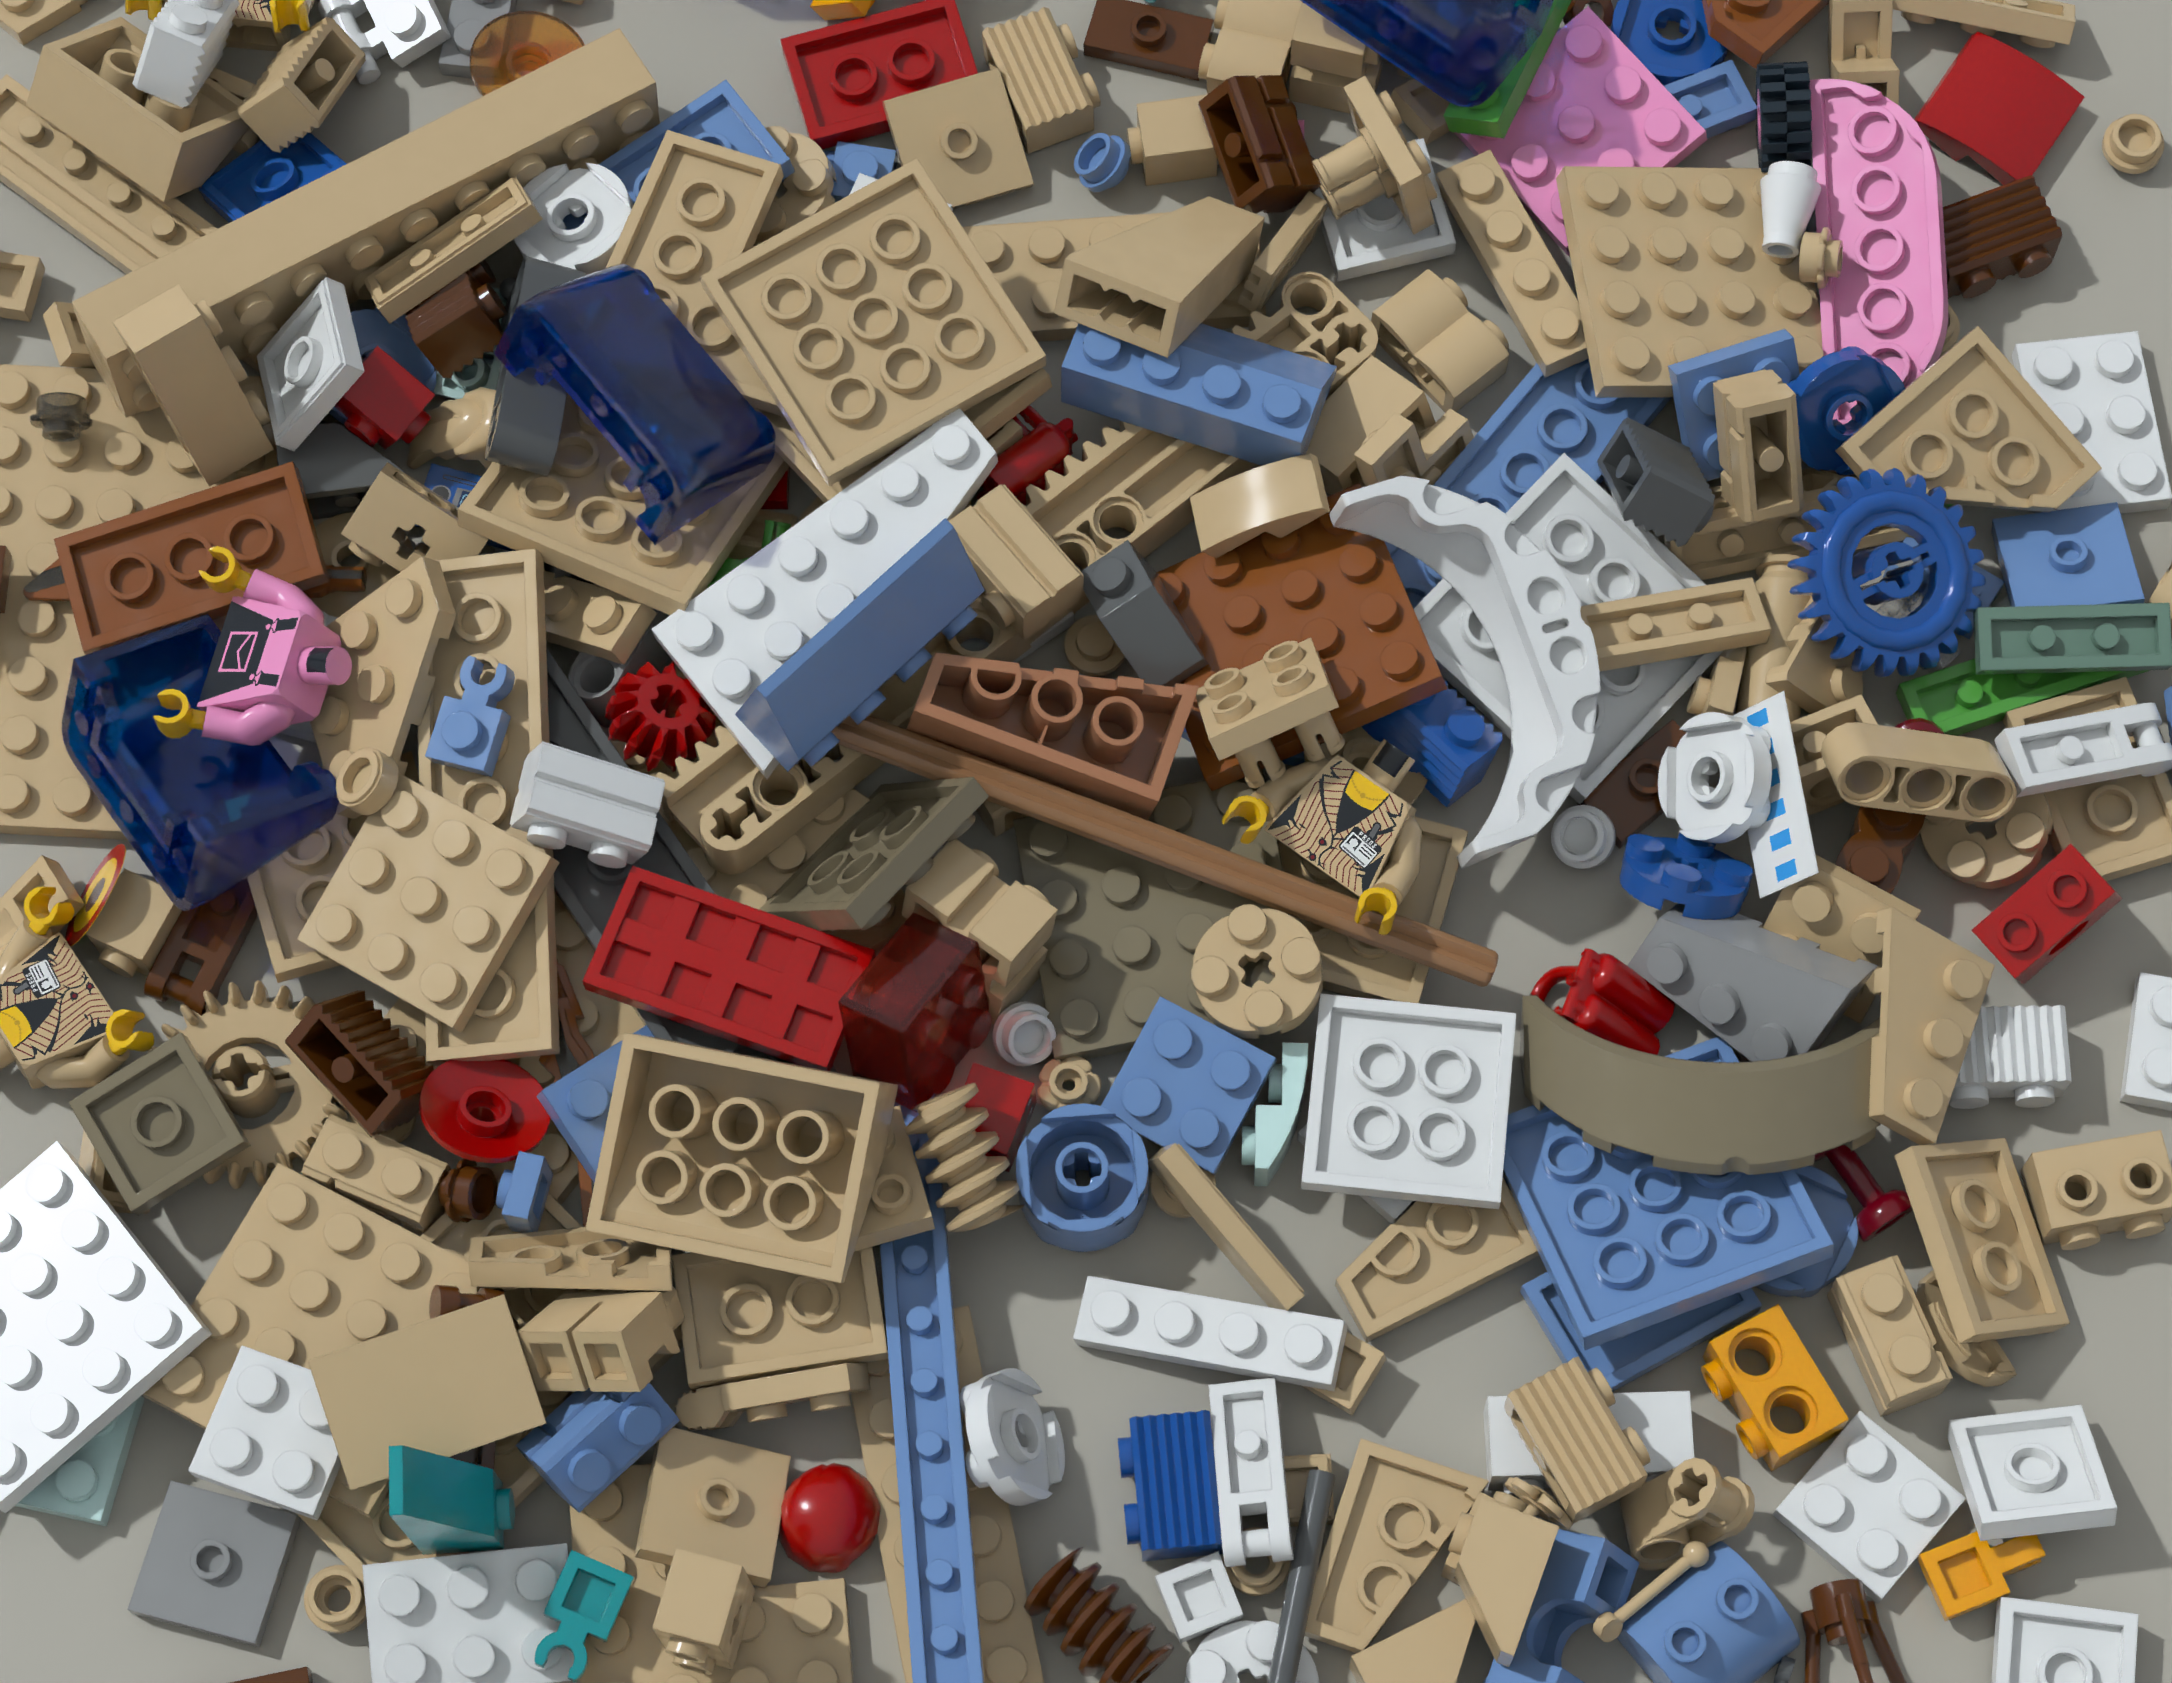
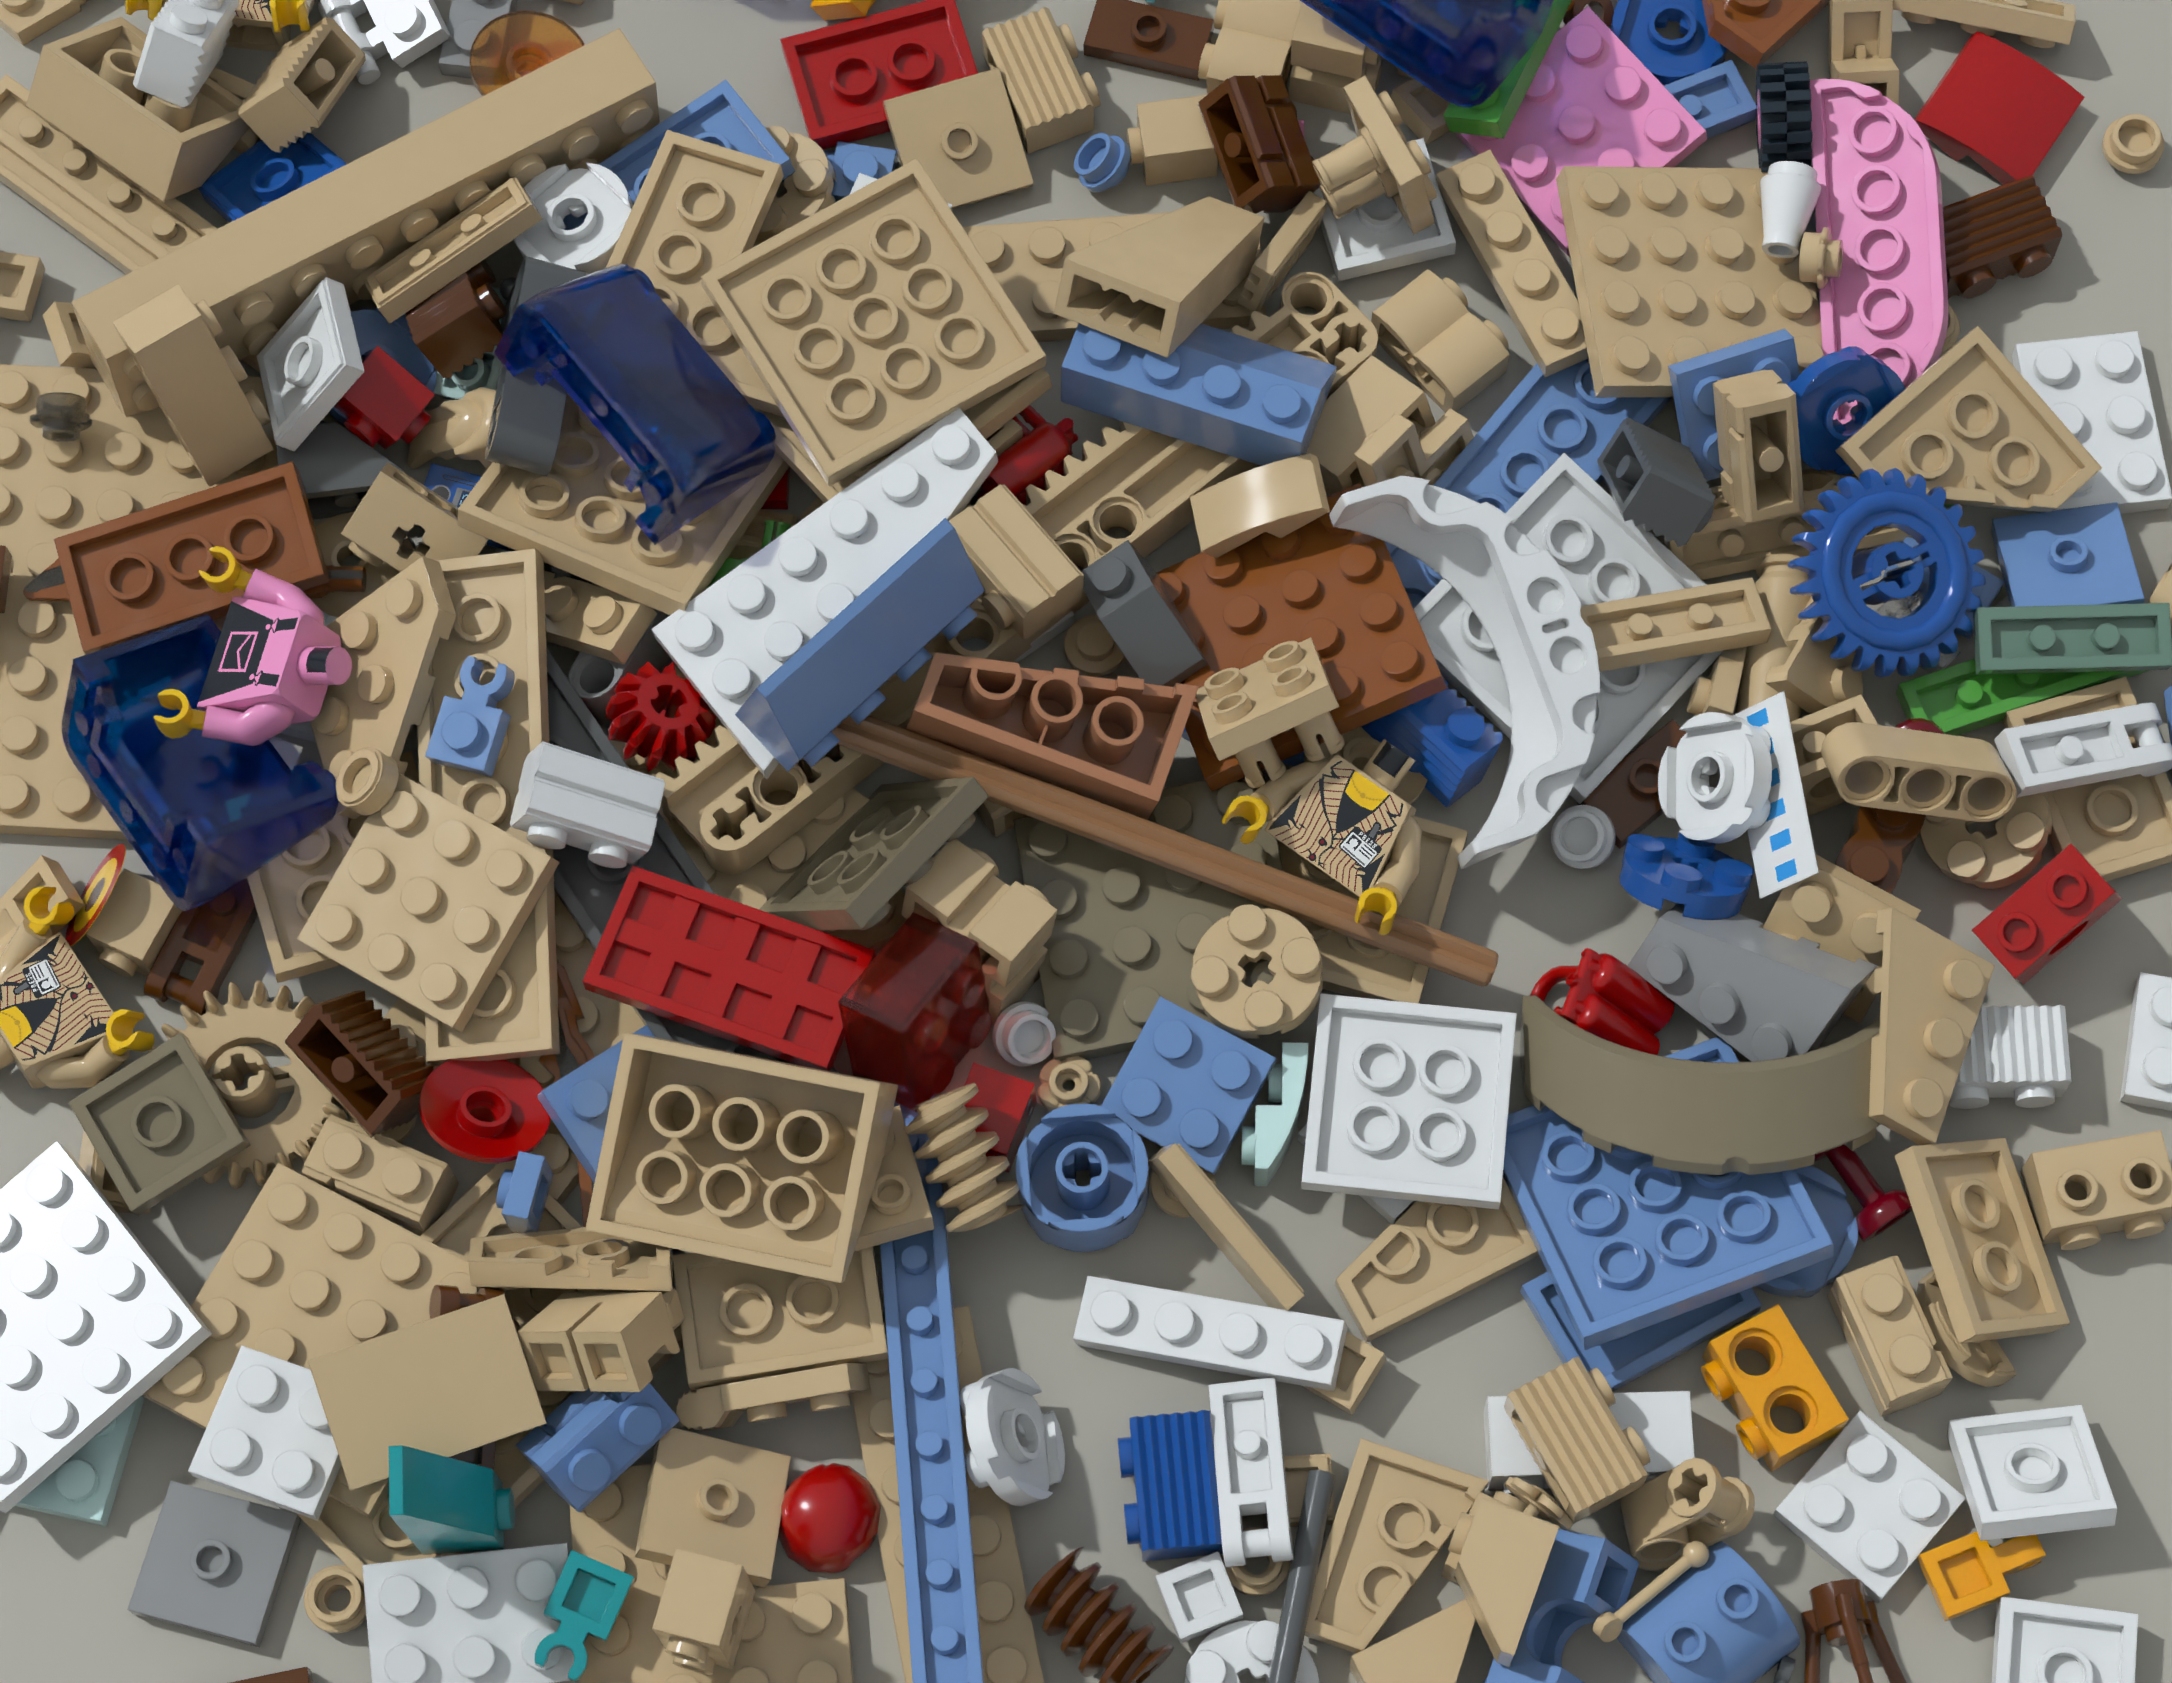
reddish brown plate [438,1158,497,1223] -> none

